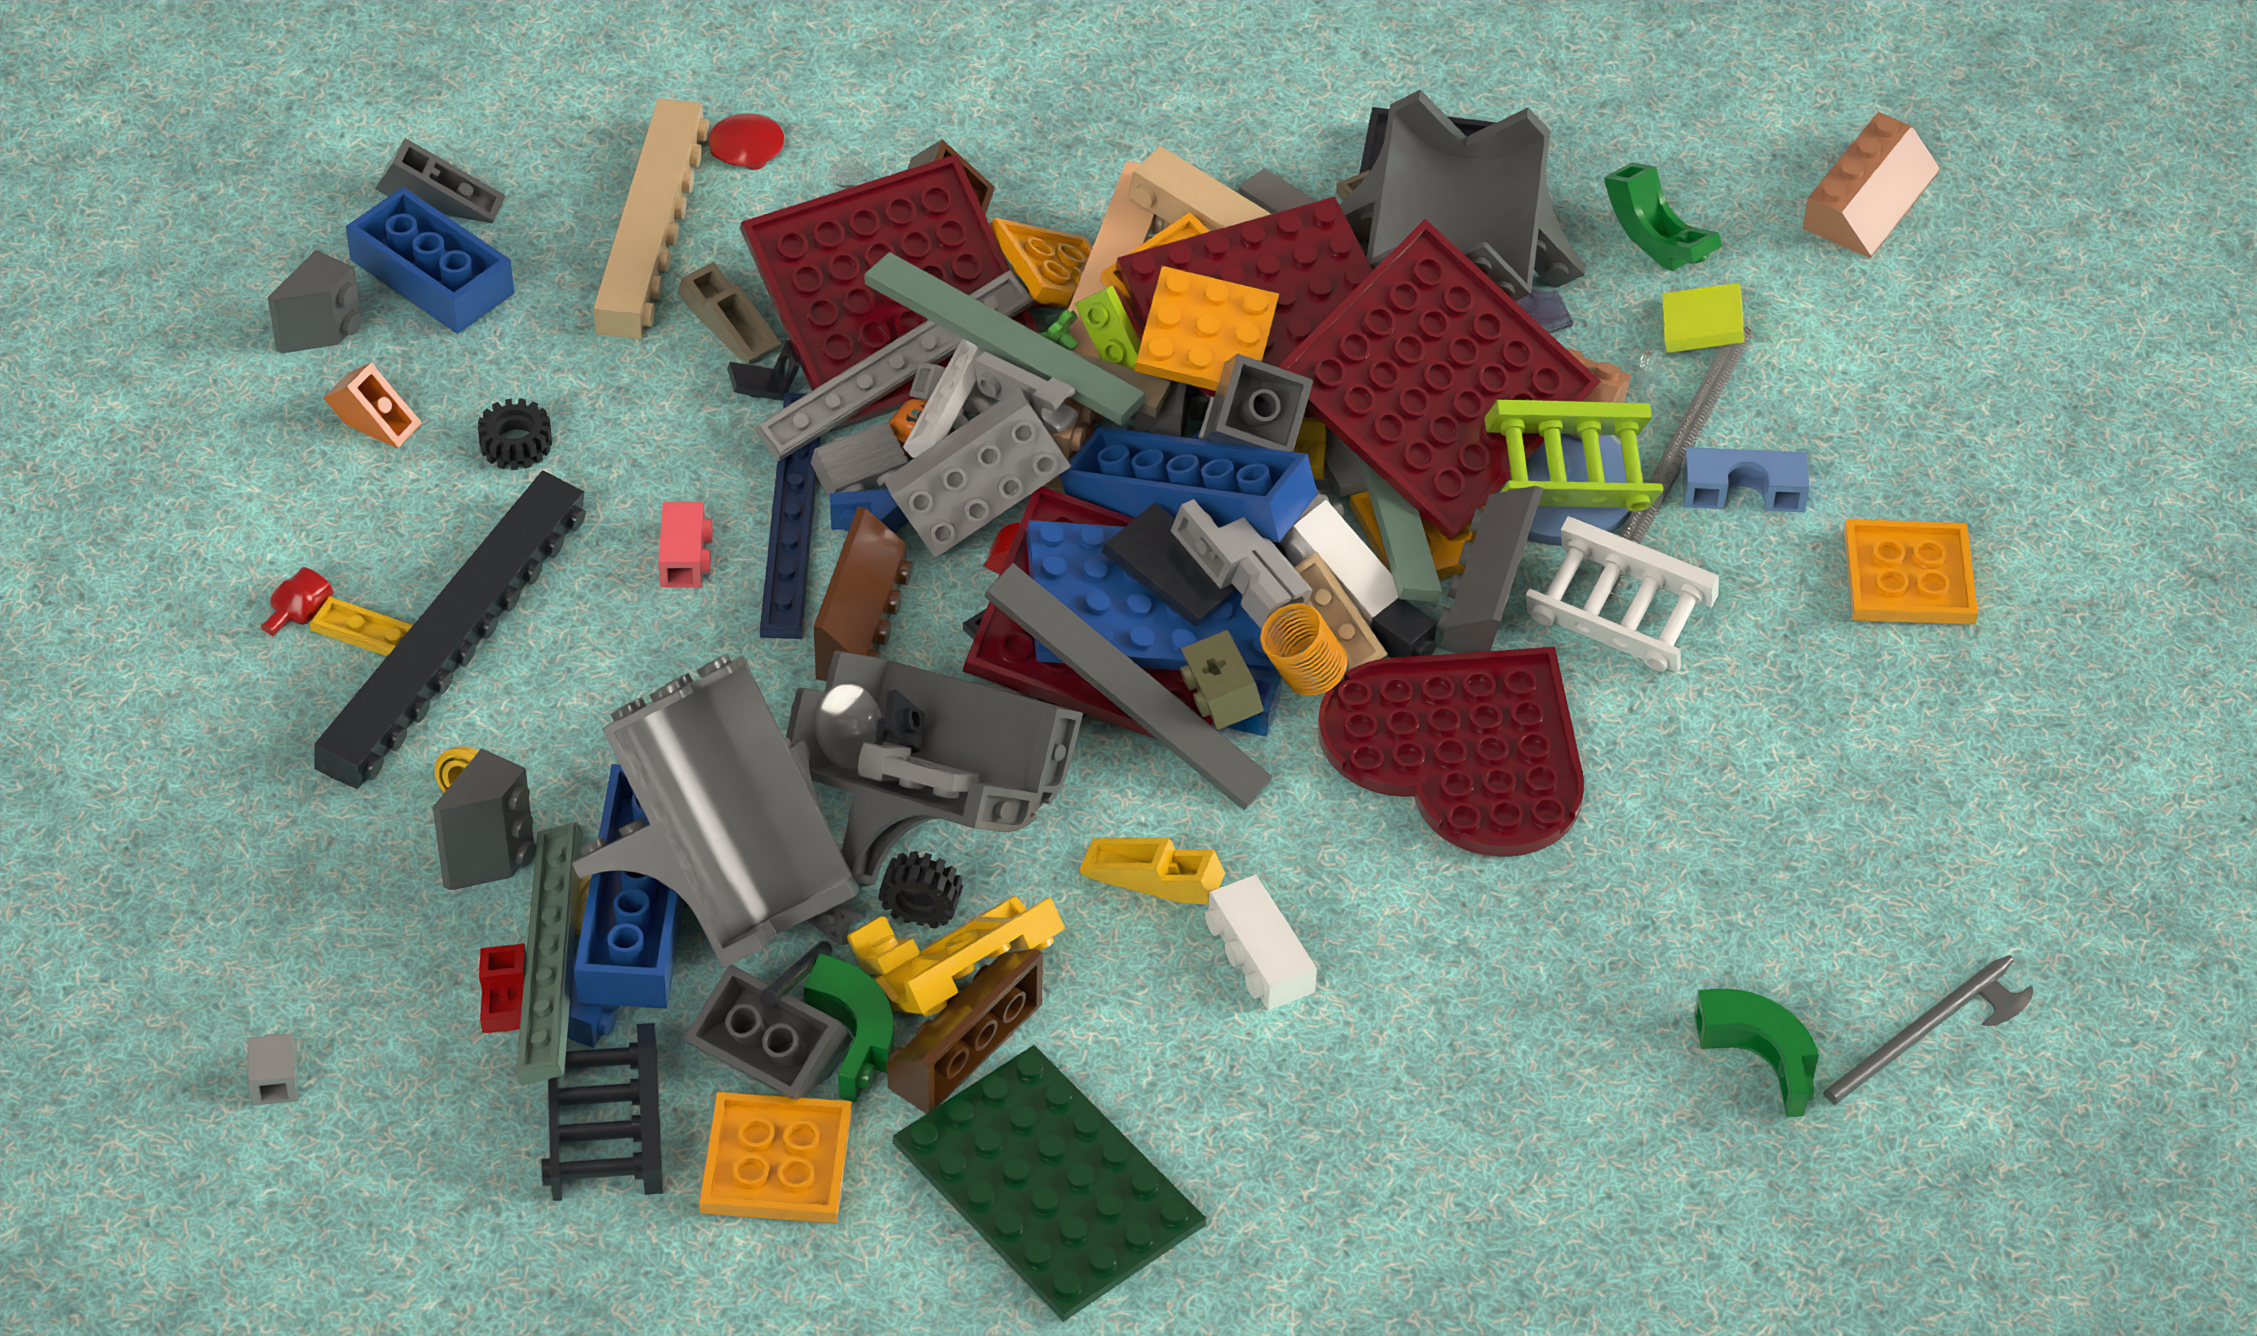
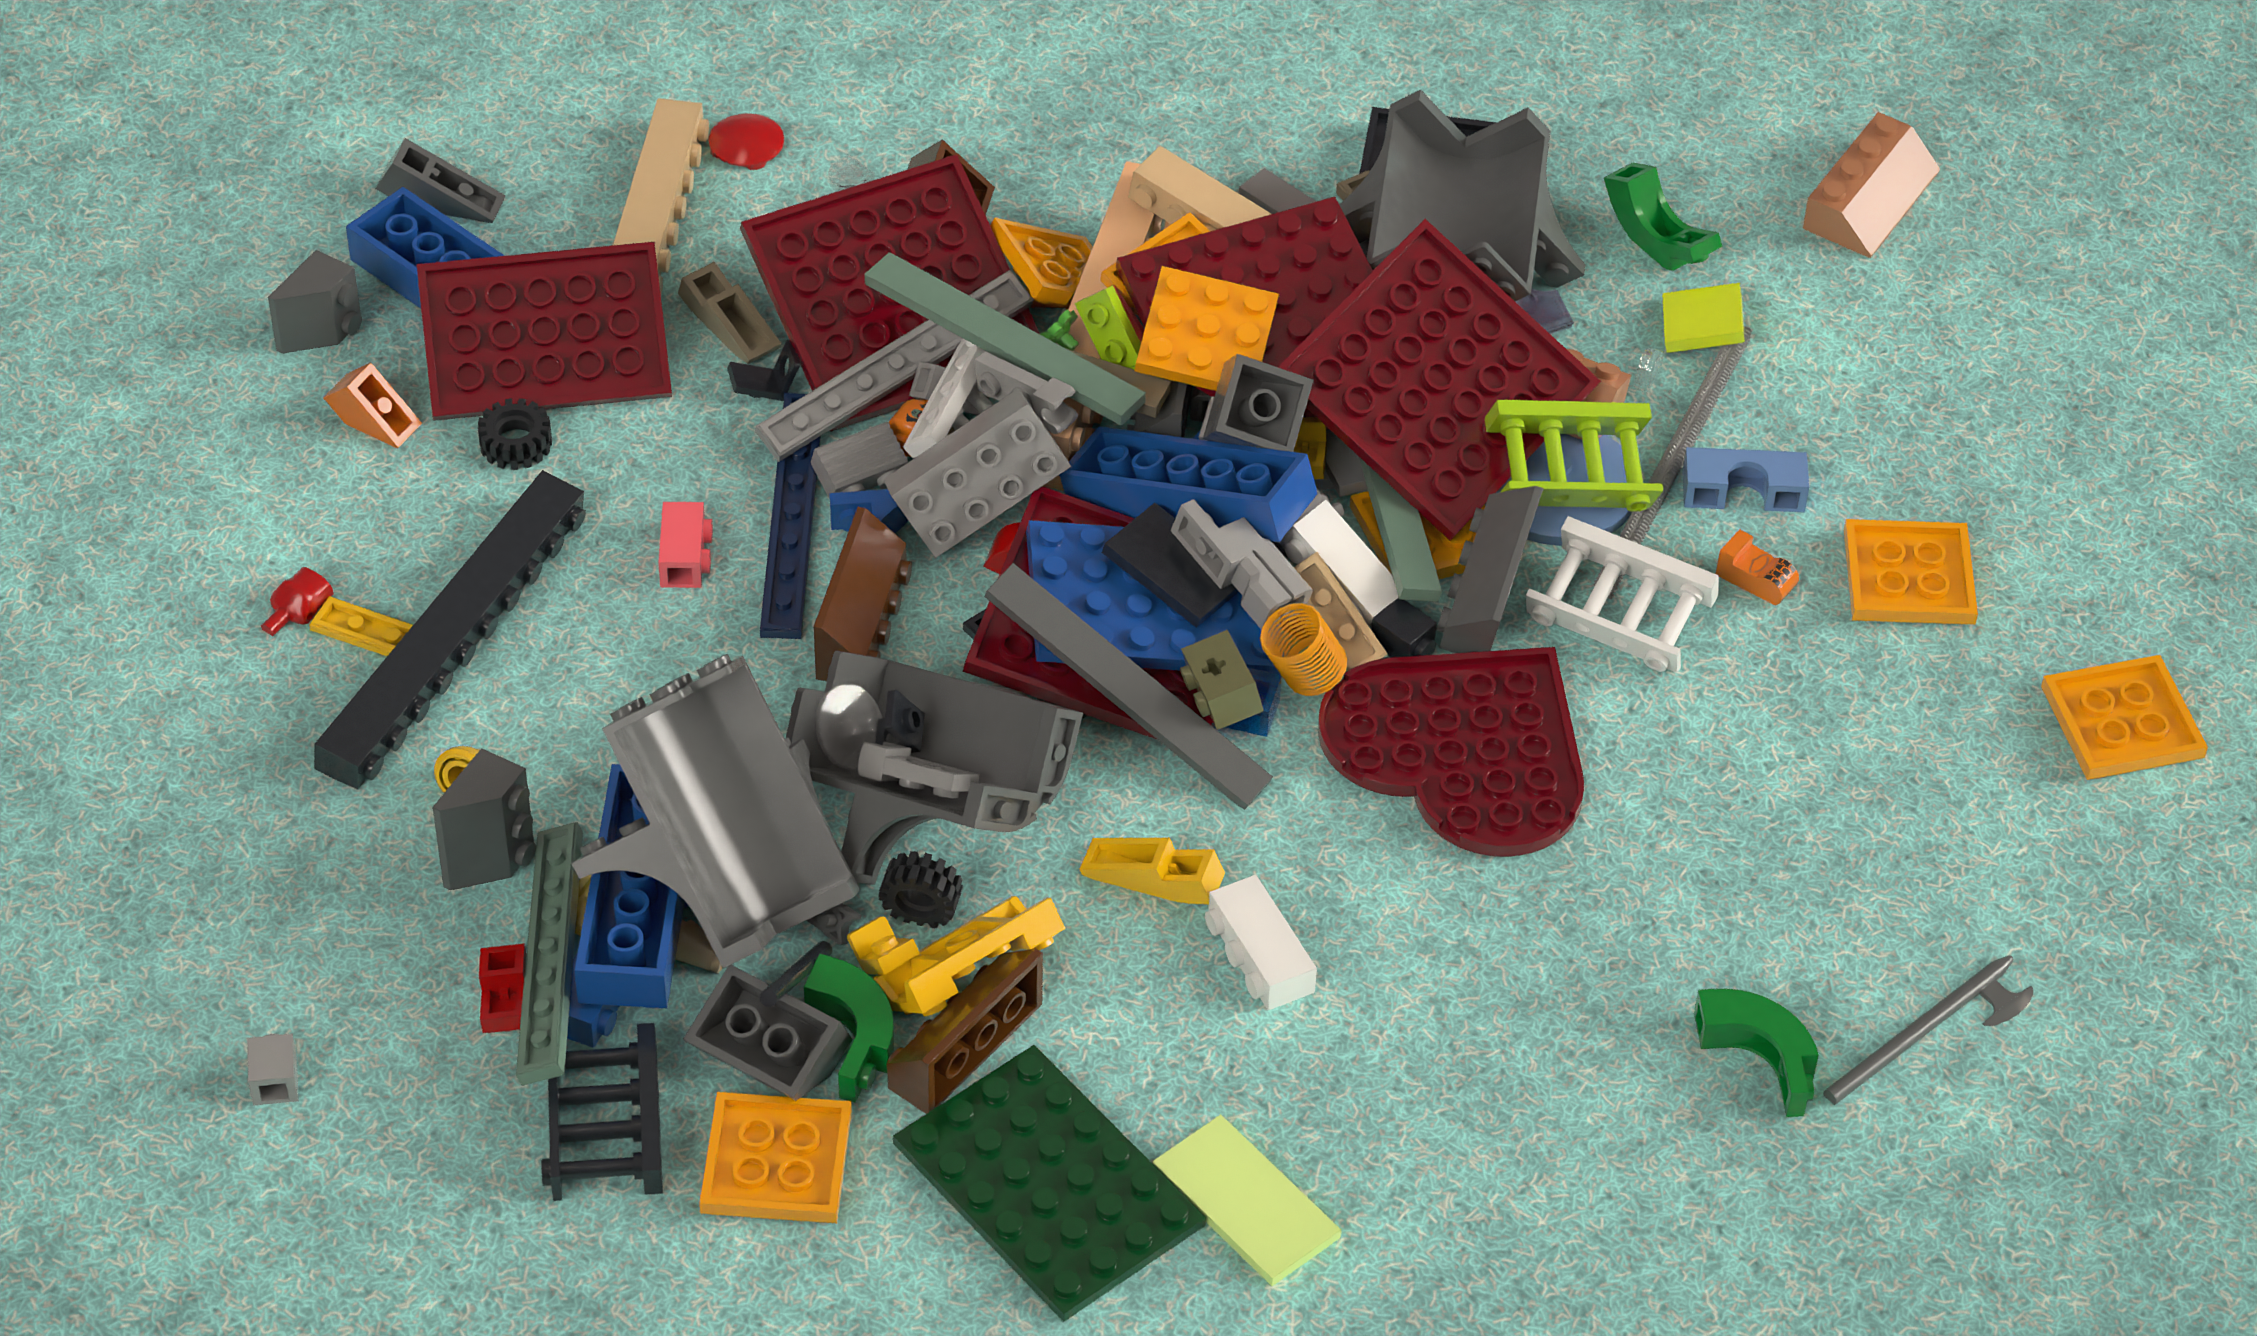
none -> dark red plate [416,241,672,421]
none -> tan cone [675,919,722,974]
none -> yellowish green tile [1152,1114,1341,1286]
none -> orange leg [1715,529,1799,606]
none -> light orange plate [2041,655,2208,780]

